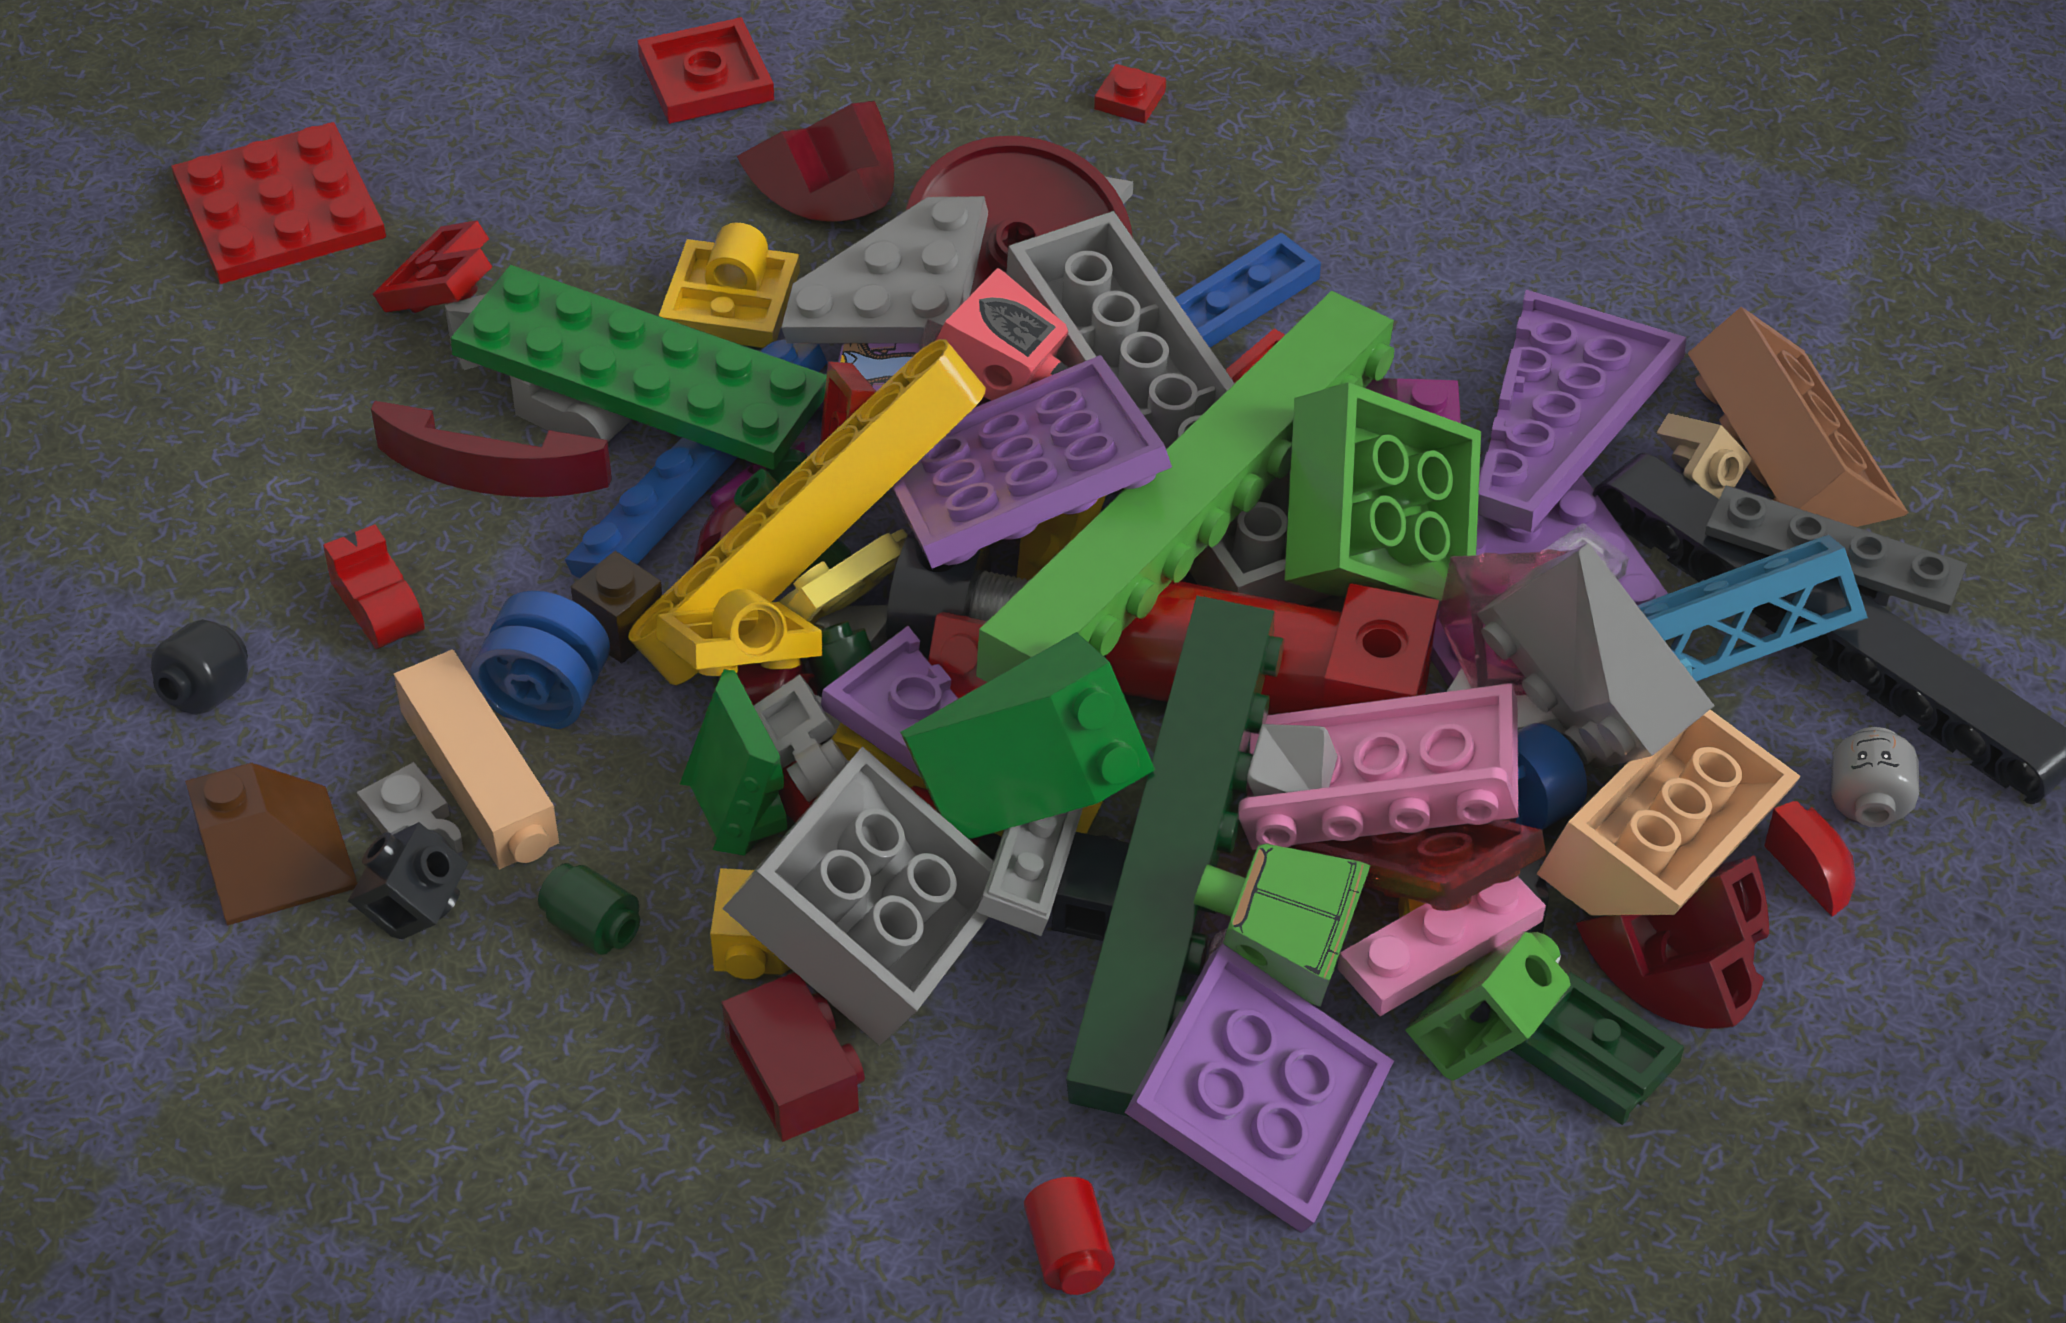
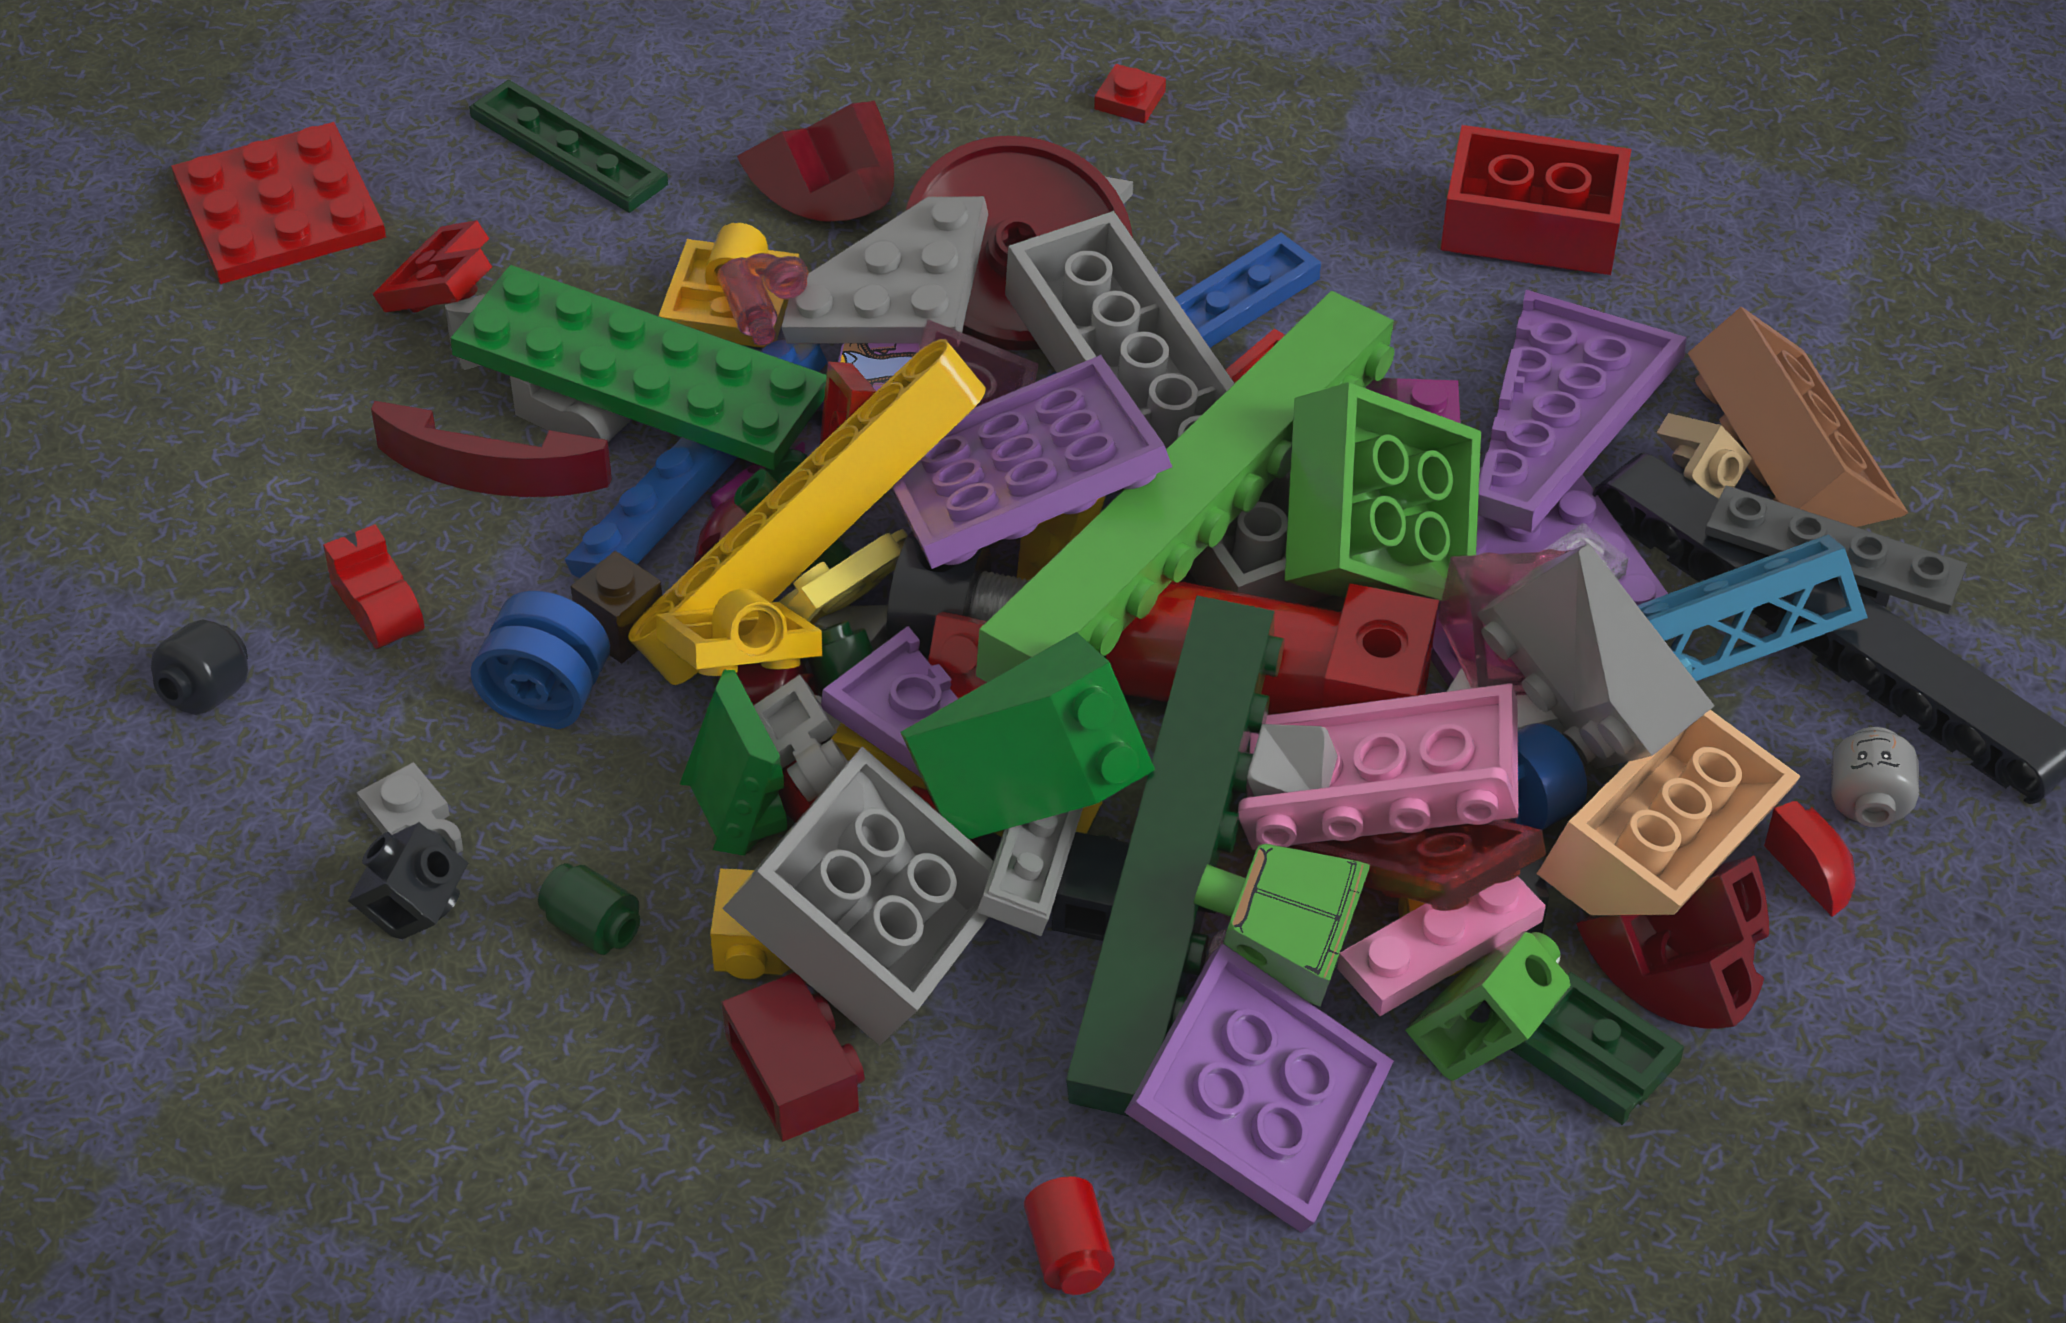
reddish brown slope [185,763,358,926] -> none
light nougat brick [394,649,559,870] -> none
red plate [637,17,775,124] -> none
coral torso [936,268,1070,401] -> none
none -> dark green tile [469,79,668,213]
none -> clear pink plant [718,253,808,345]
none -> red brick [1440,125,1632,275]

